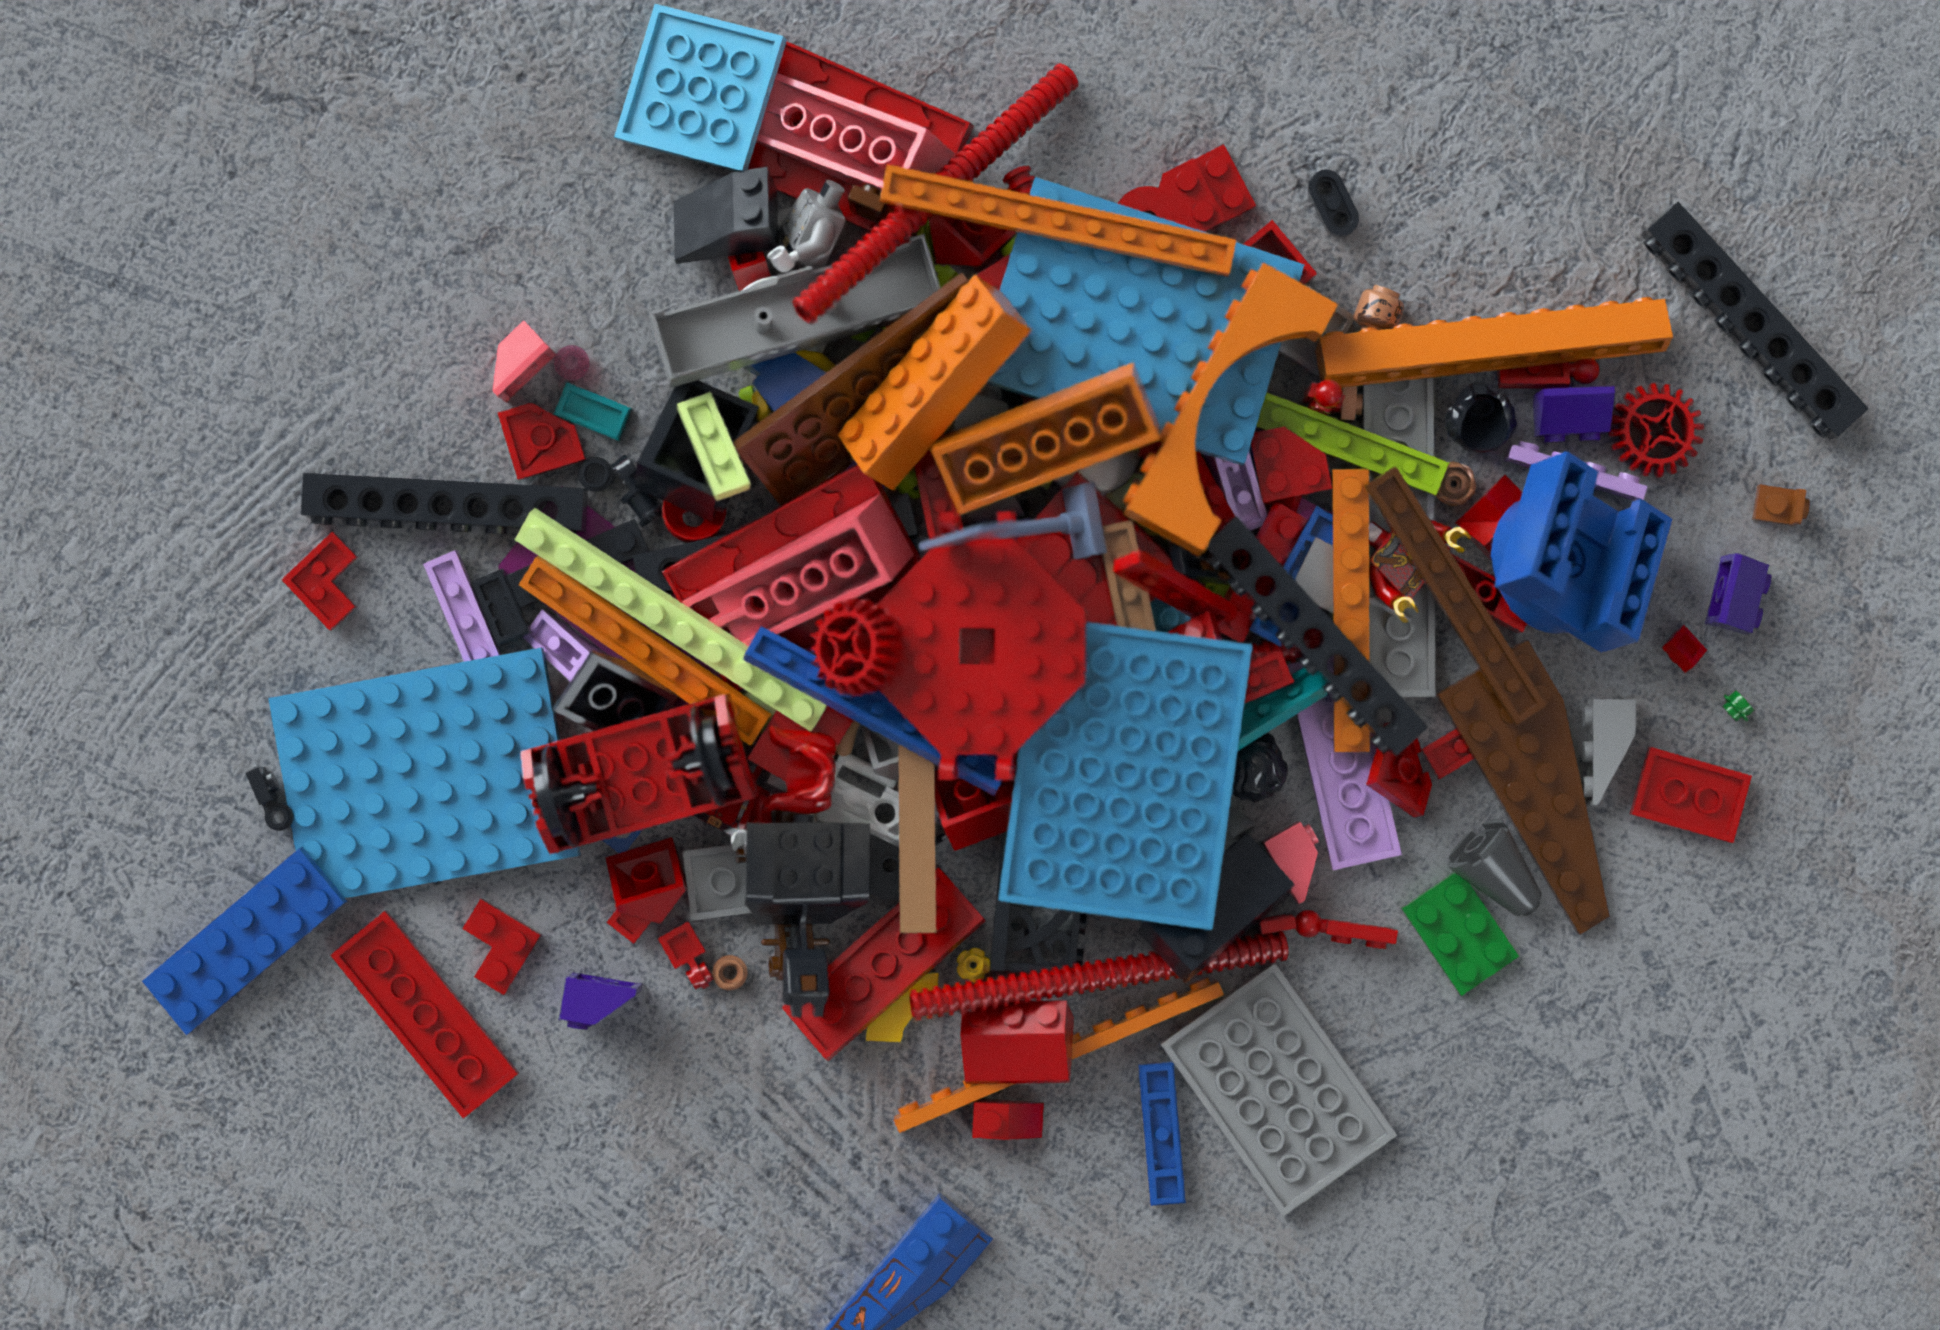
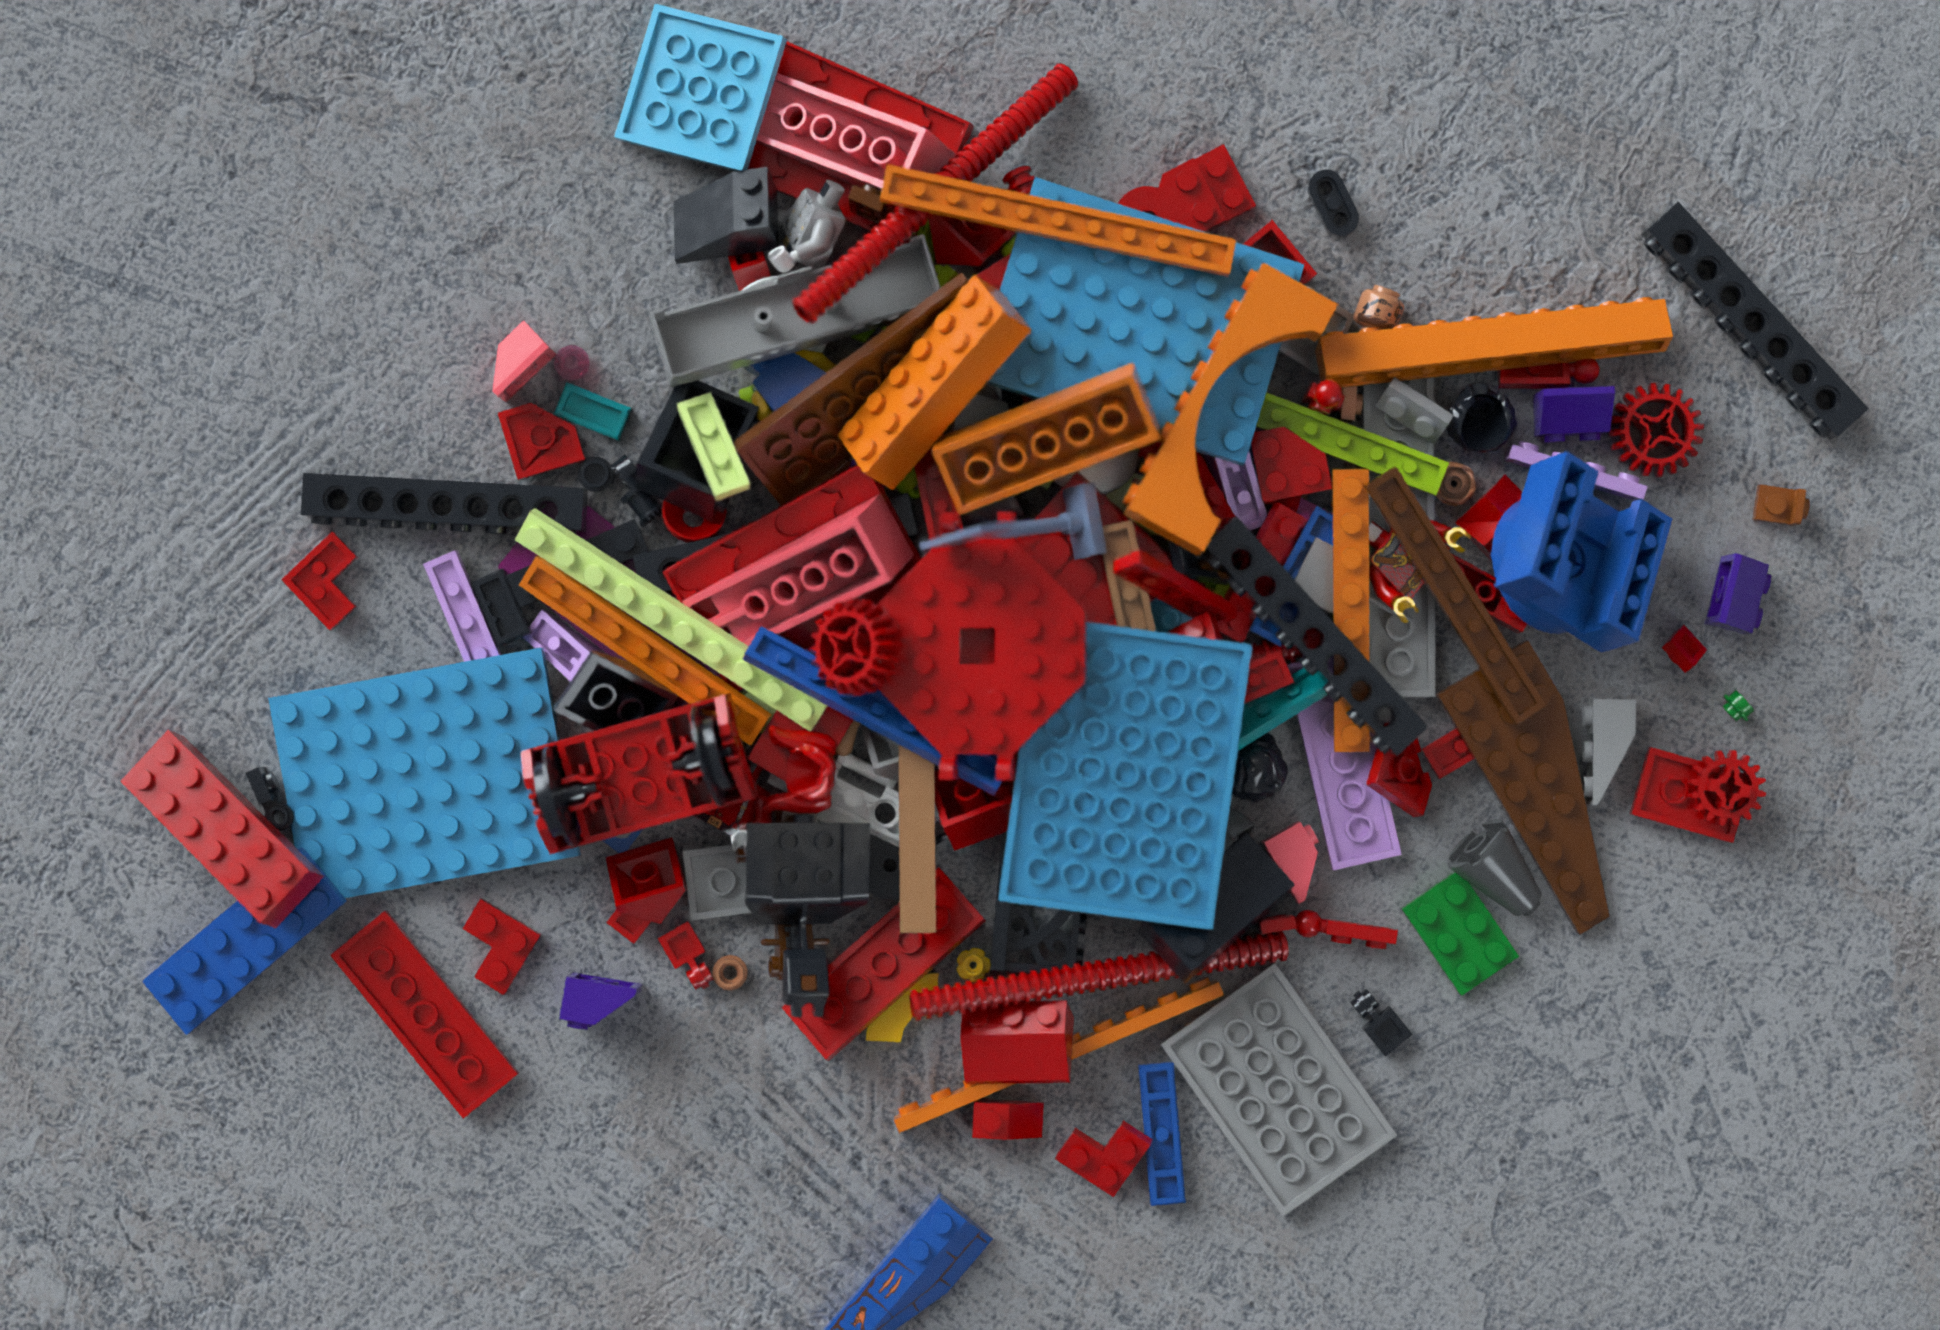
none -> brick [120,730,324,928]
none -> red plate [1055,1120,1153,1197]
none -> black plate [1350,989,1413,1057]
none -> light grey plate [1375,377,1454,444]
none -> red gear [1687,750,1766,826]

